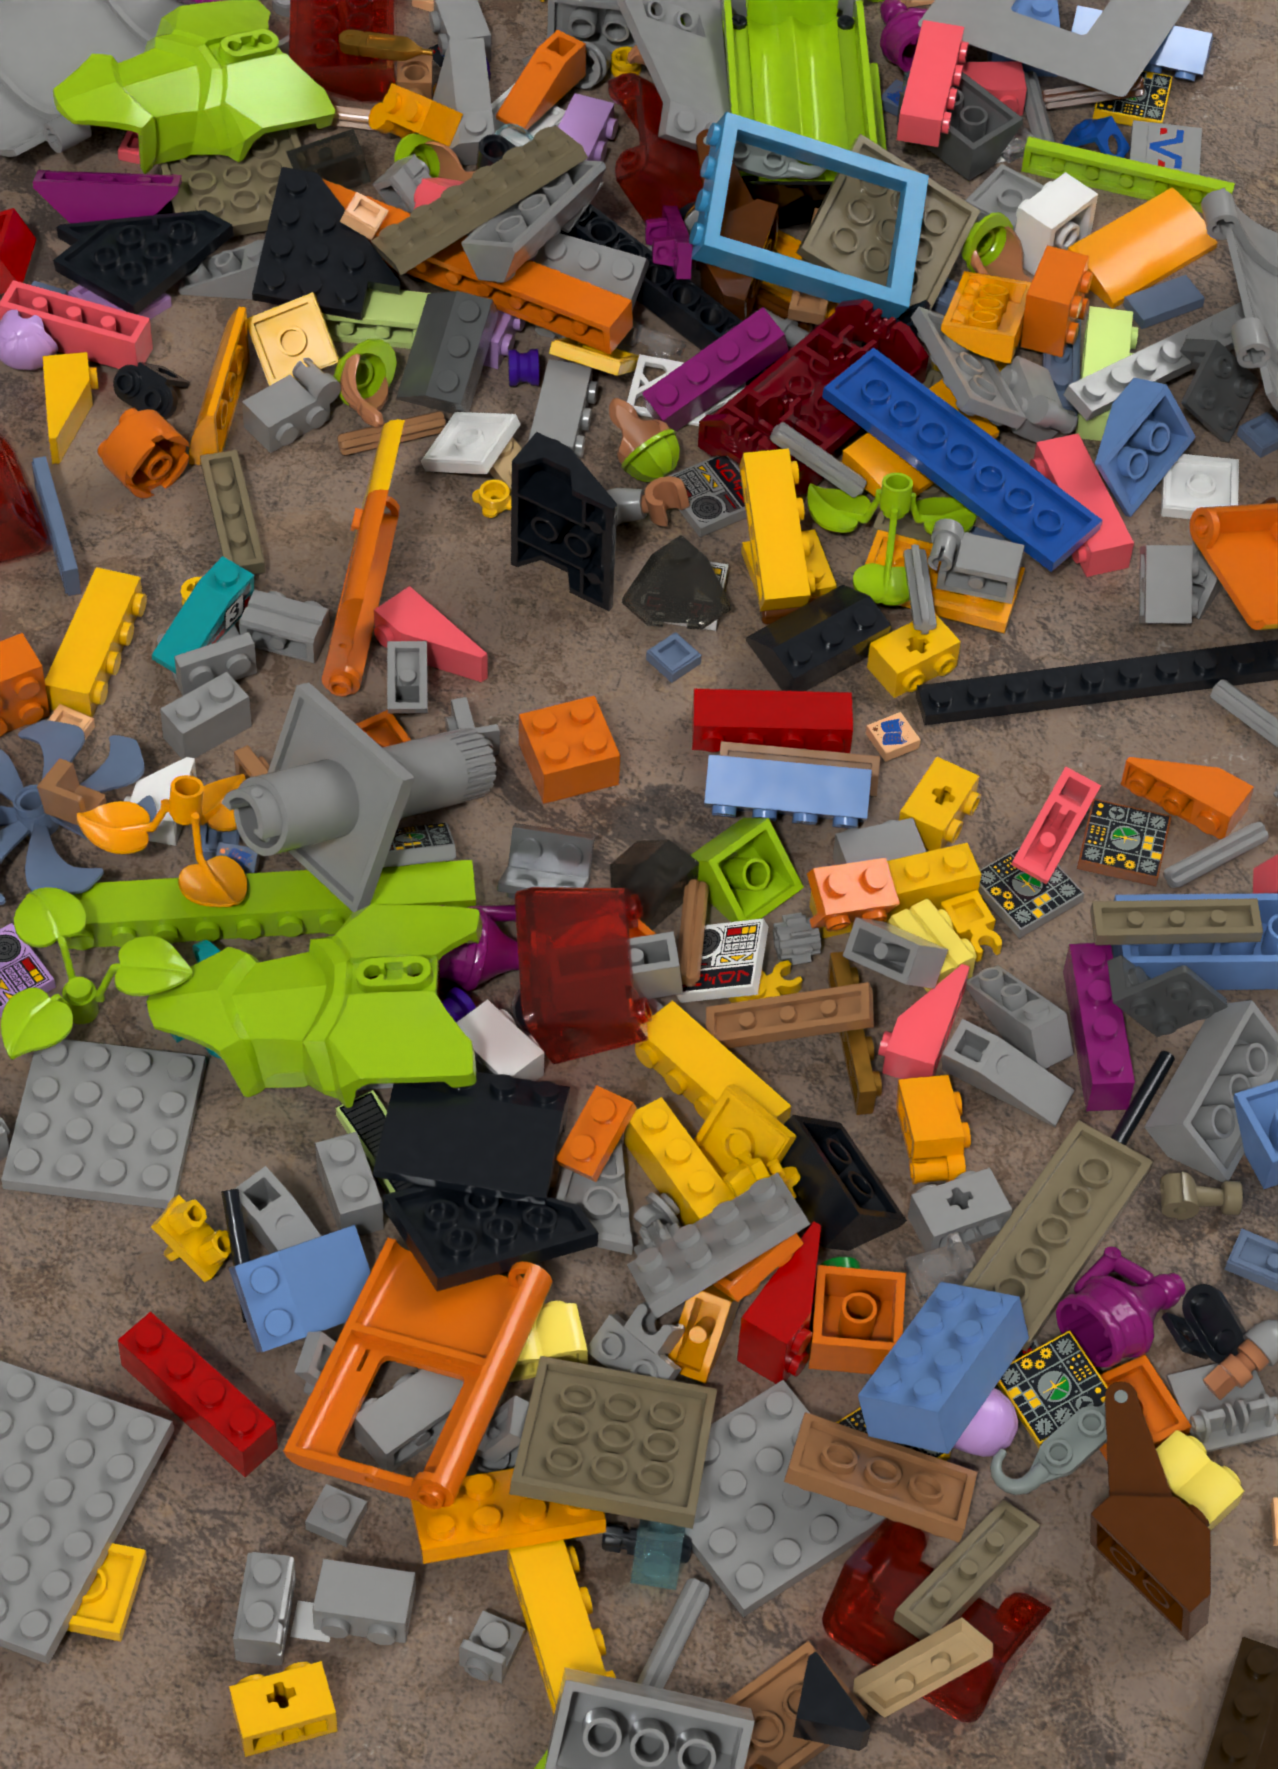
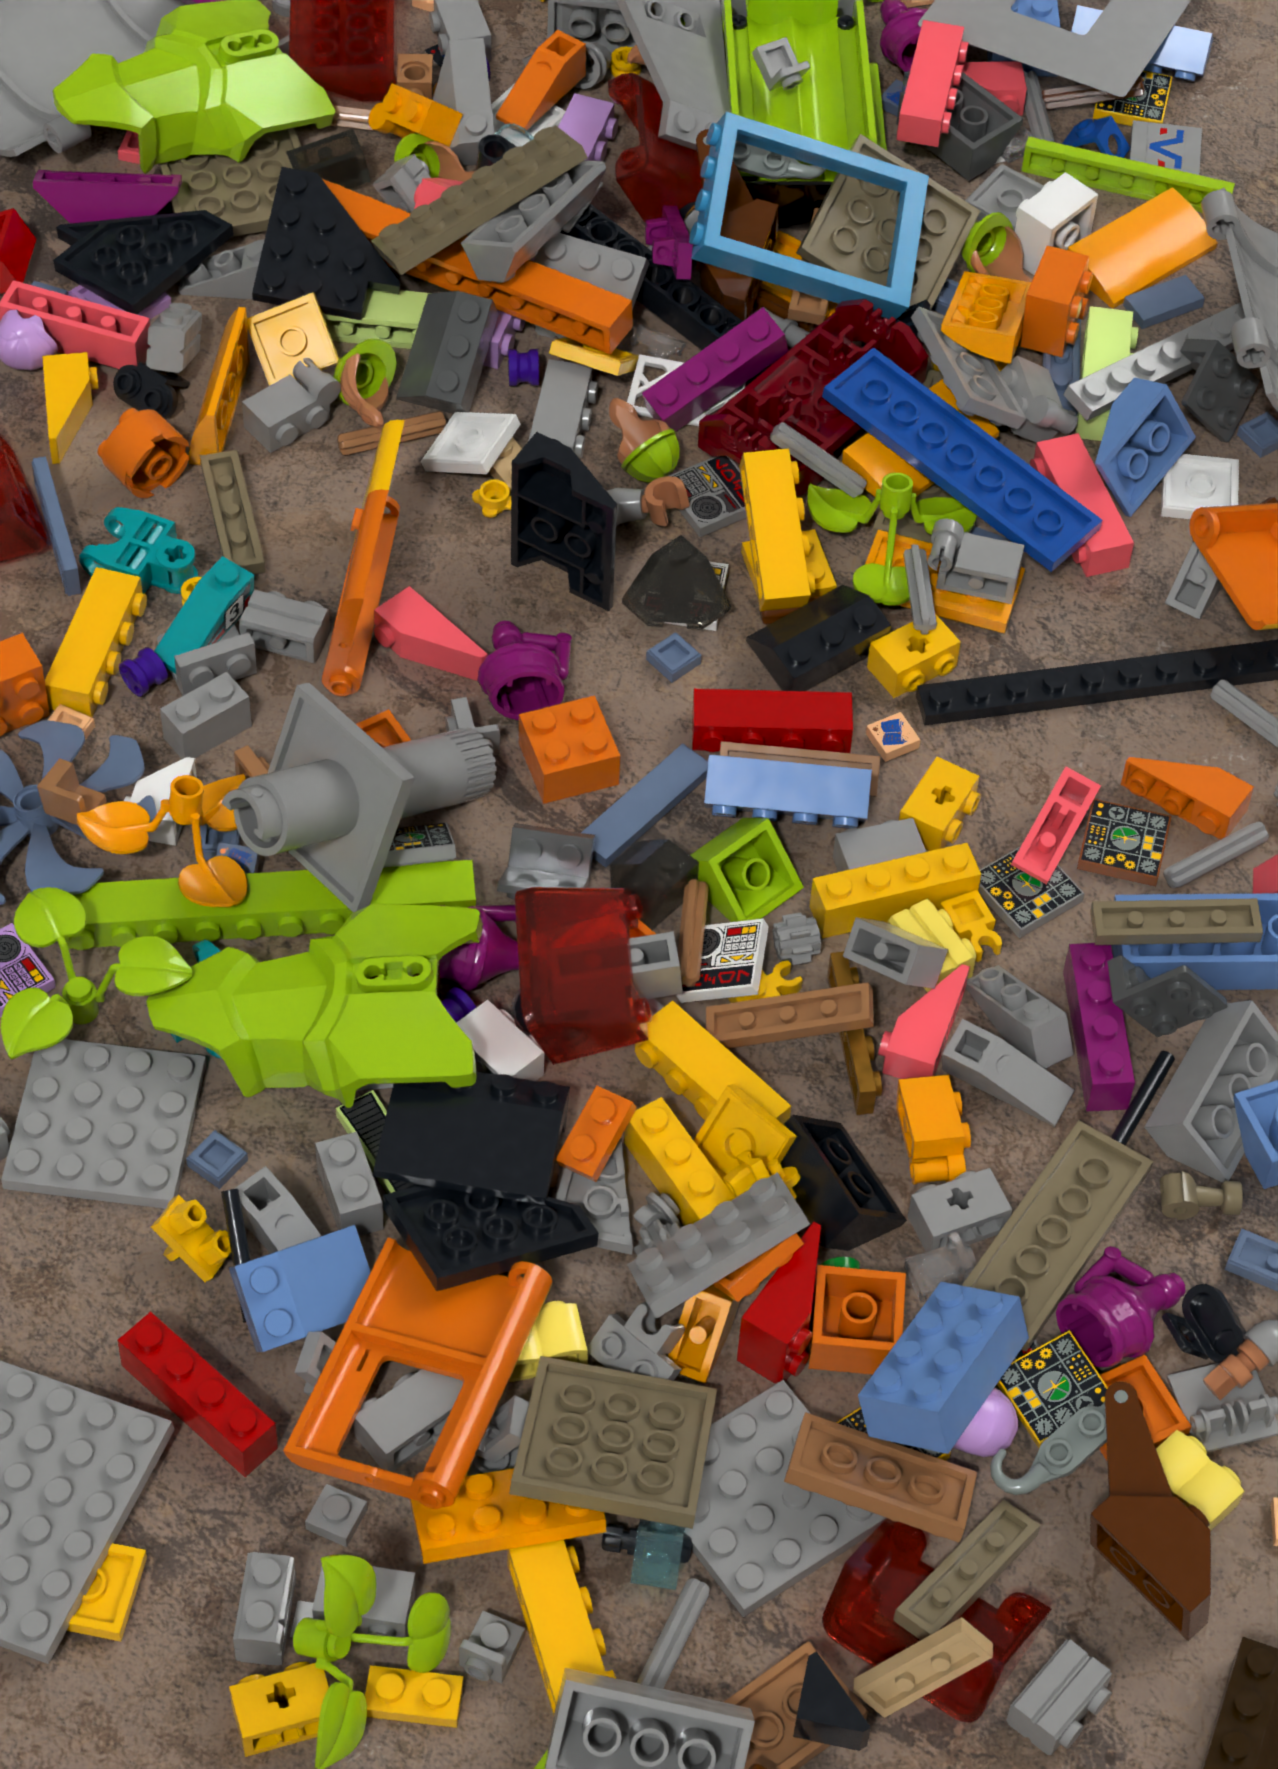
pearl gold piece [339,30,433,61] -> none
light nougat tile [340,192,389,240] -> none
light grey slope [387,641,428,713] -> none
bracket [807,858,900,931] -> none
light grey brick [1139,545,1199,624] -> none
none -> teal piece [79,507,198,594]
none -> dark purple wheel [119,647,168,697]
none -> light grey brick [146,303,202,373]
none -> sand blue tile [186,1130,248,1189]
none -> lime plant [293,1554,451,1769]
none -> yellow plate [365,1665,463,1728]
none -> magenta piece [477,620,572,720]
none -> sand blue tile [581,743,708,867]
none -> light grey bracket [752,37,811,91]
none -> light grey brick [1006,1639,1112,1756]

